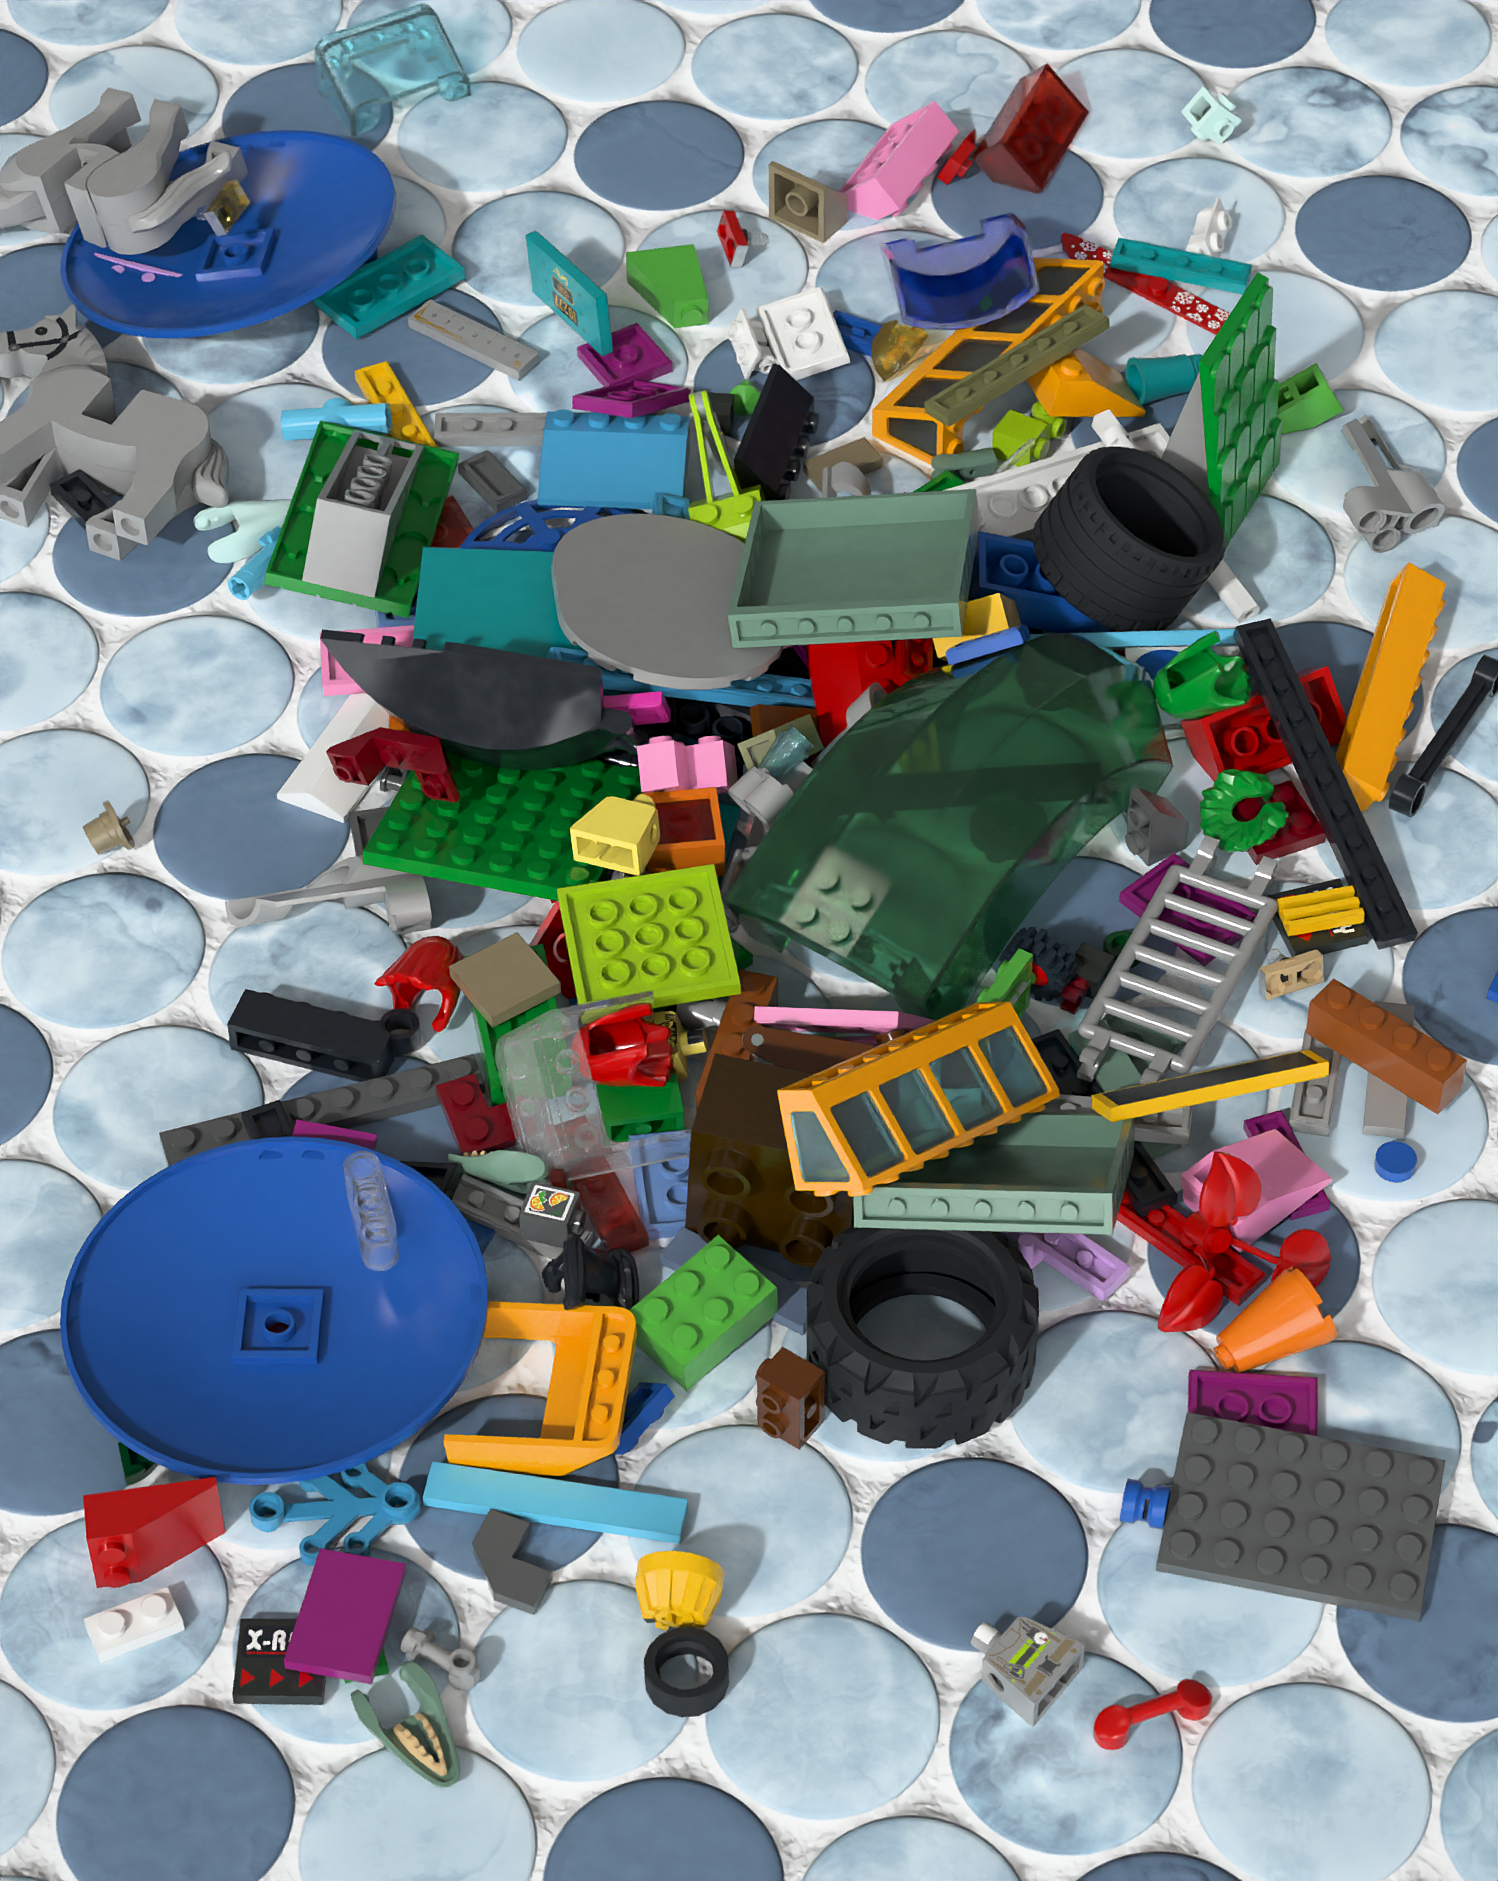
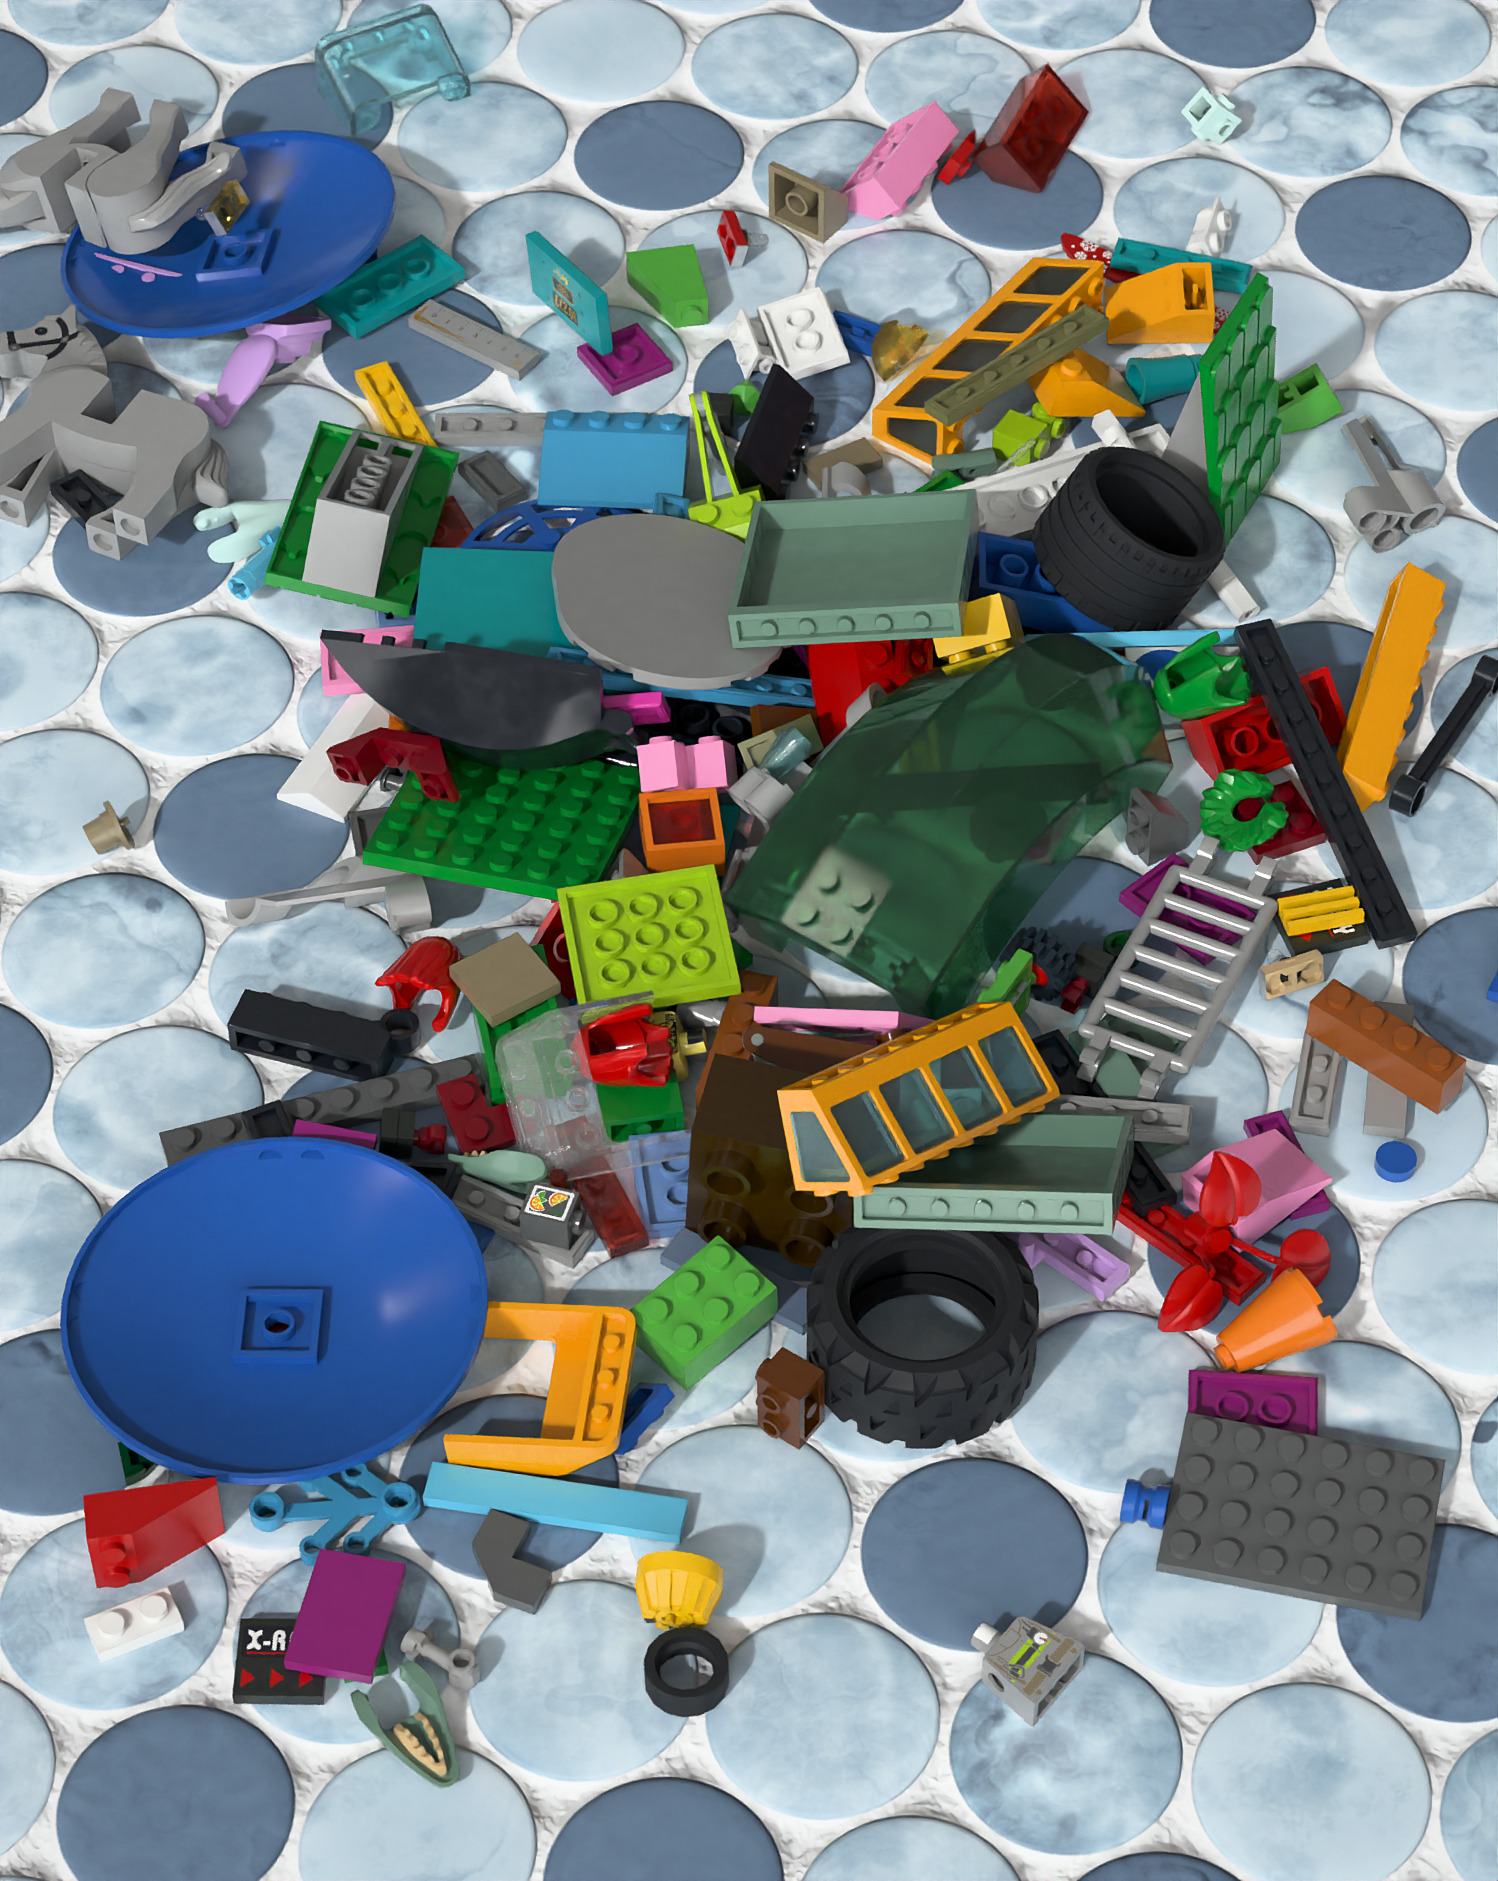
medium azure piece [281,398,392,441] -> none
clear beam [343,1151,400,1271] -> none
black hair [541,1233,639,1310] -> none
light yellow torso [570,794,660,876] -> none
magenta tile [572,379,691,418] -> none
clear blue windscreen [879,212,1040,330] -> none
tile [945,624,1031,665] -> none
tile [1091,1049,1329,1122] -> none
red bar [1093,1679,1212,1750] -> none
none -> lavender piece [195,313,332,428]
none -> pearl dark grey piece [378,1107,447,1158]
none -> light orange slope [1104,262,1215,344]

